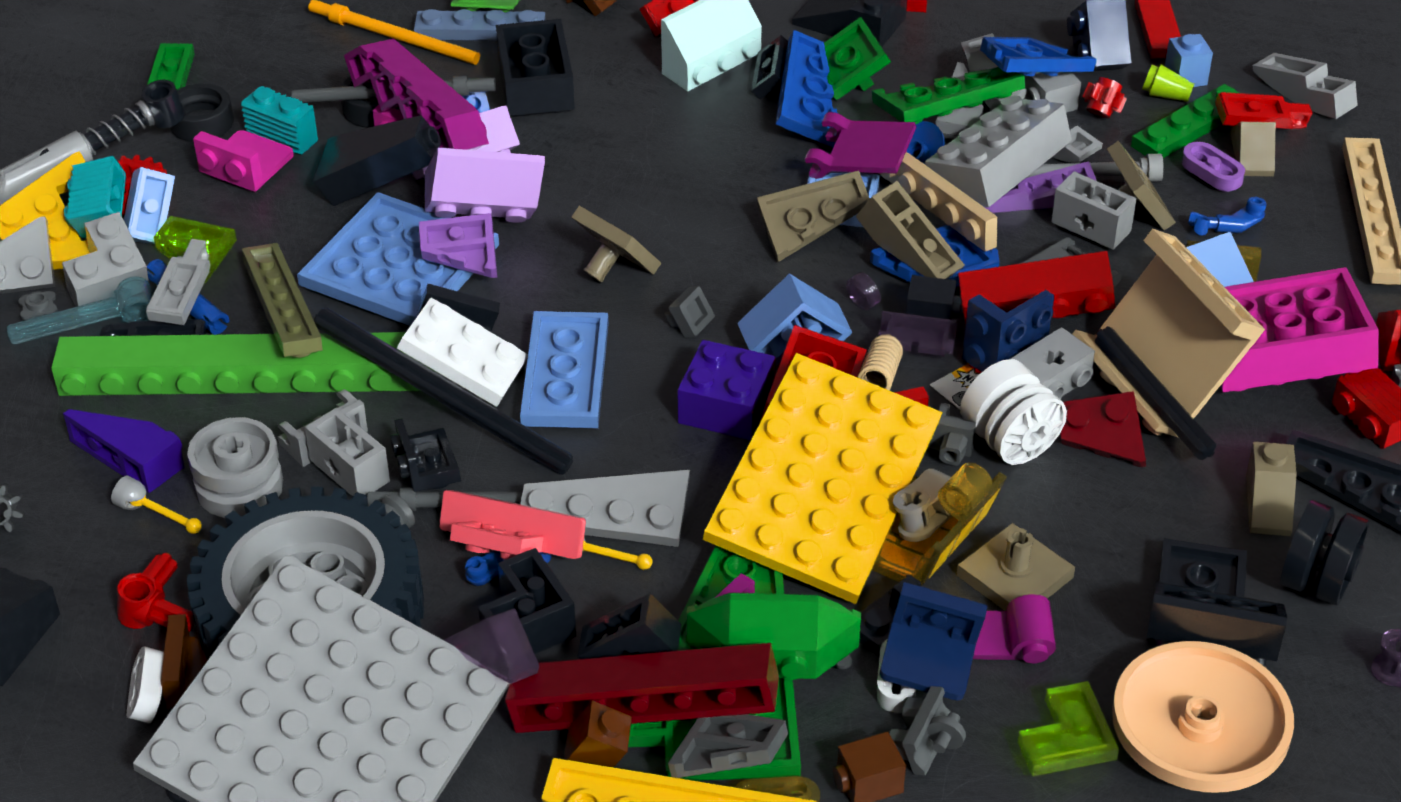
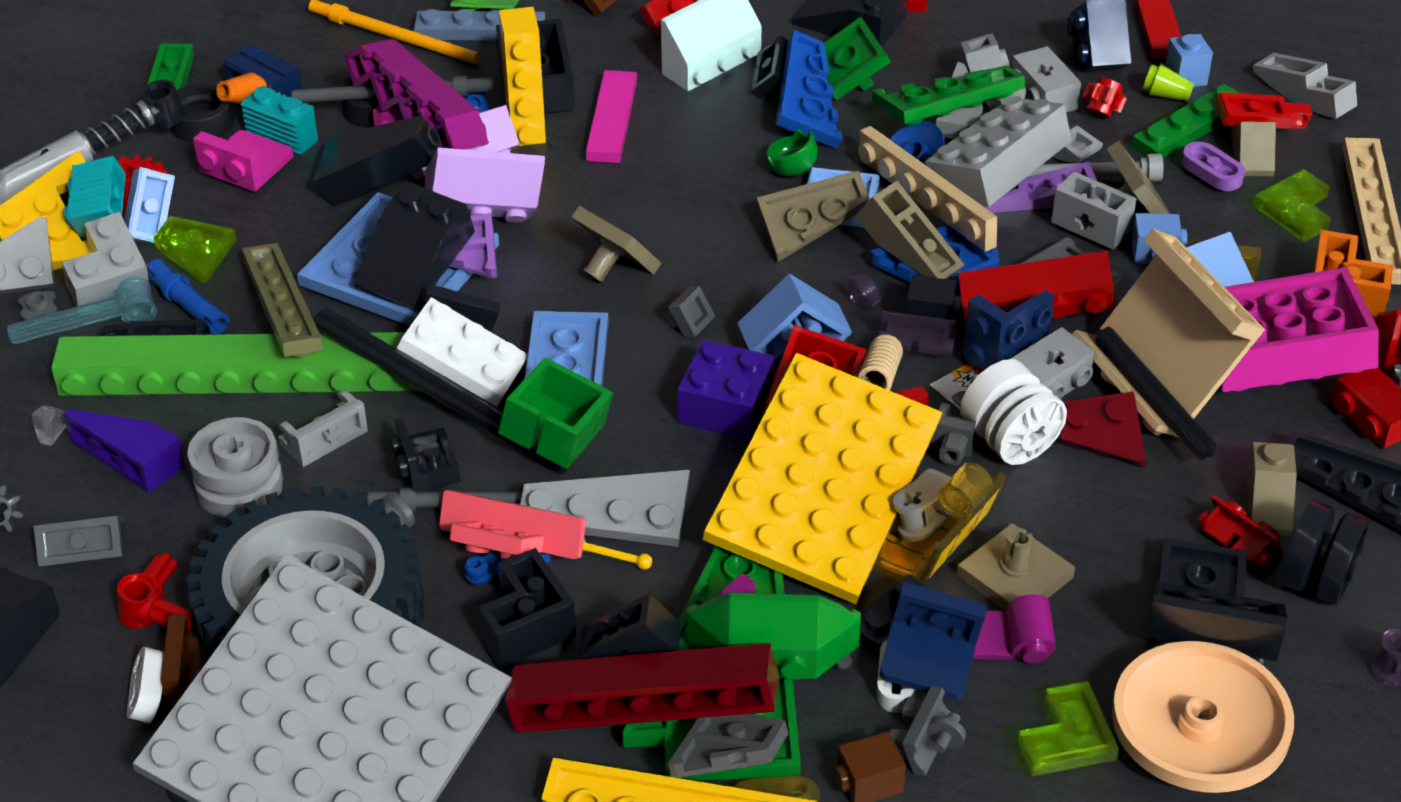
hinge [111,475,202,534] -> none
light grey hinge [146,239,211,325] -> none
light grey brick [305,408,390,496] -> none
clear purple slope [445,608,539,684] -> none
reddish brown brick [564,701,632,768] -> none
magenta flag [805,112,917,179] -> none
blue wing [980,37,1097,76] -> none
blue arm [1188,197,1267,236] -> none
none -> clear tile [31,405,66,446]
none -> dark grey panel [33,515,124,567]
none -> orange cone [216,72,267,104]
none -> dark blue brick [224,43,302,98]
none -> black slope [353,181,475,311]
none -> green piece [498,357,613,469]
none -> yellow brick [499,7,546,146]
none -> dark pink tile [586,70,637,163]
none -> green hair [766,129,818,177]
none -> medium blue brick [1131,213,1187,264]
none -> red hinge [1198,494,1283,569]
none -> clear neon green plate [1253,169,1331,242]
none -> orange brick [1312,230,1393,322]

